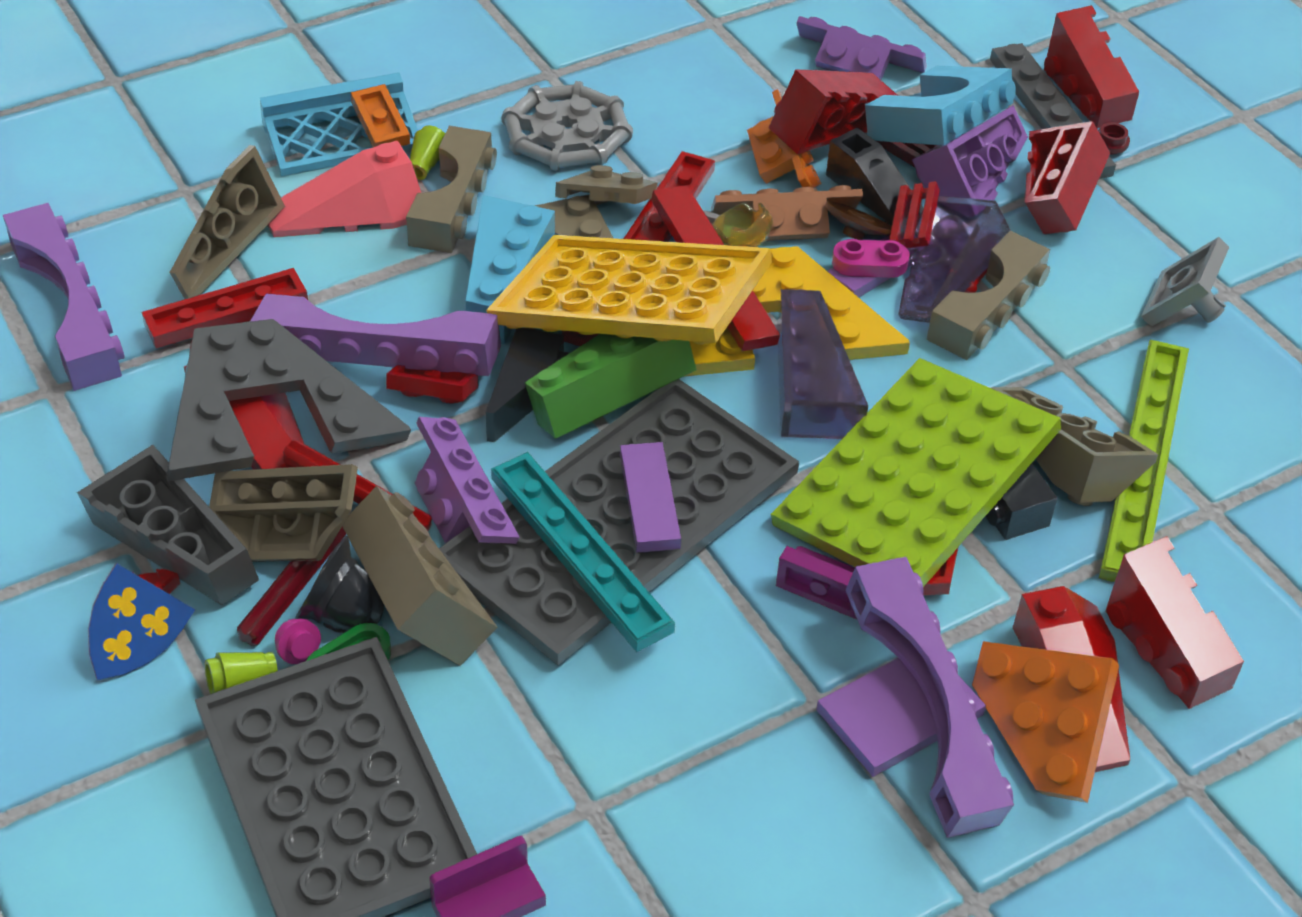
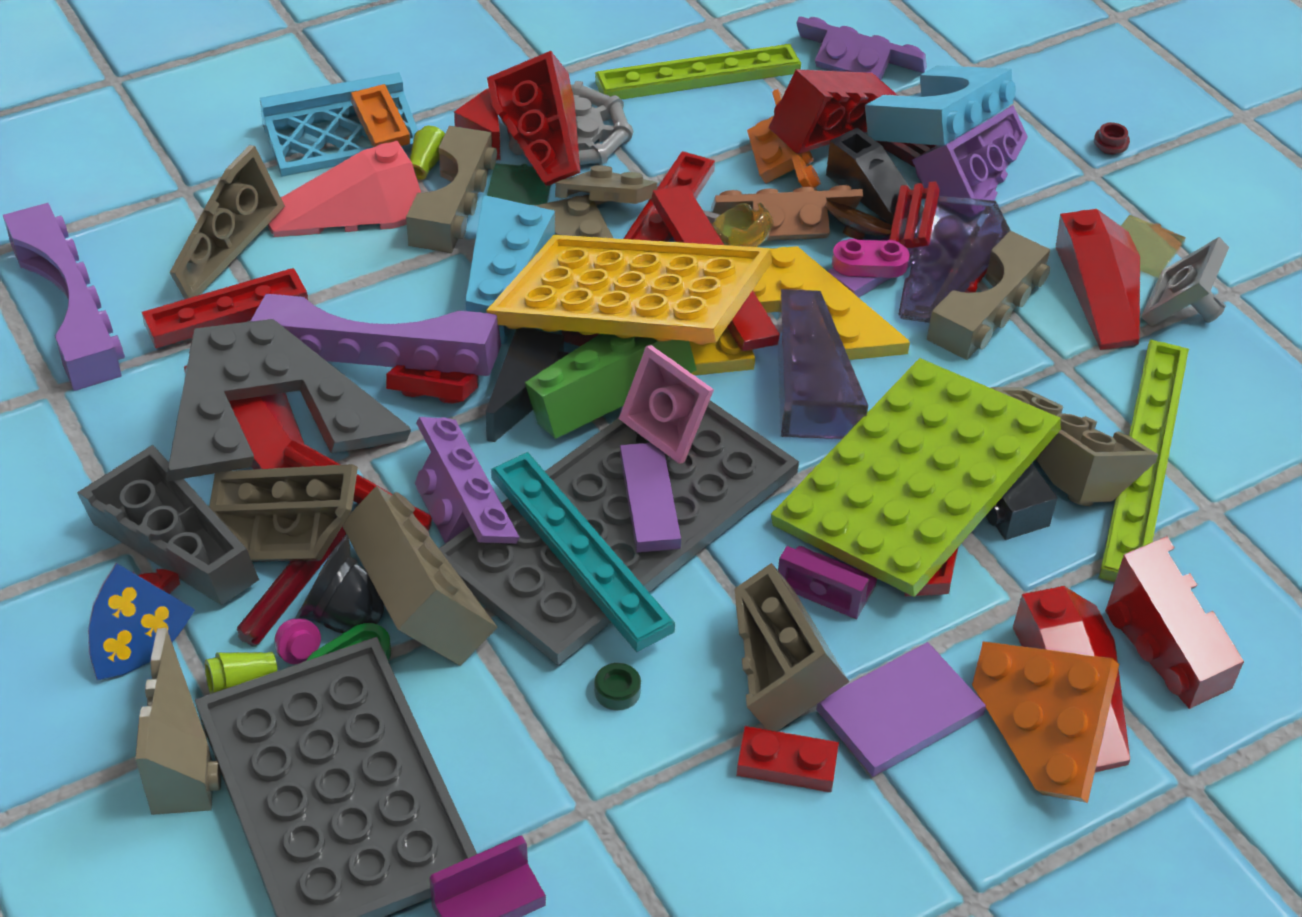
medium lavender arch [845,557,1014,838] -> none
dark grey plate [990,43,1116,179] -> none
red wedge [1025,121,1110,234] -> none
wedge [1044,5,1139,128] -> none
none -> dark tan wedge [135,628,221,815]
none -> red slope [454,88,501,161]
none -> red wedge [487,51,580,186]
none -> clear green piece [487,163,552,206]
none -> dark green tile [594,663,641,710]
none -> lime tile [595,44,801,100]
none -> bright pink slope [618,345,714,464]
none -> dark tan wedge [734,563,849,731]
none -> red plate [736,726,839,792]
none -> red wedge [1055,209,1140,350]
none -> piece [1121,215,1186,278]

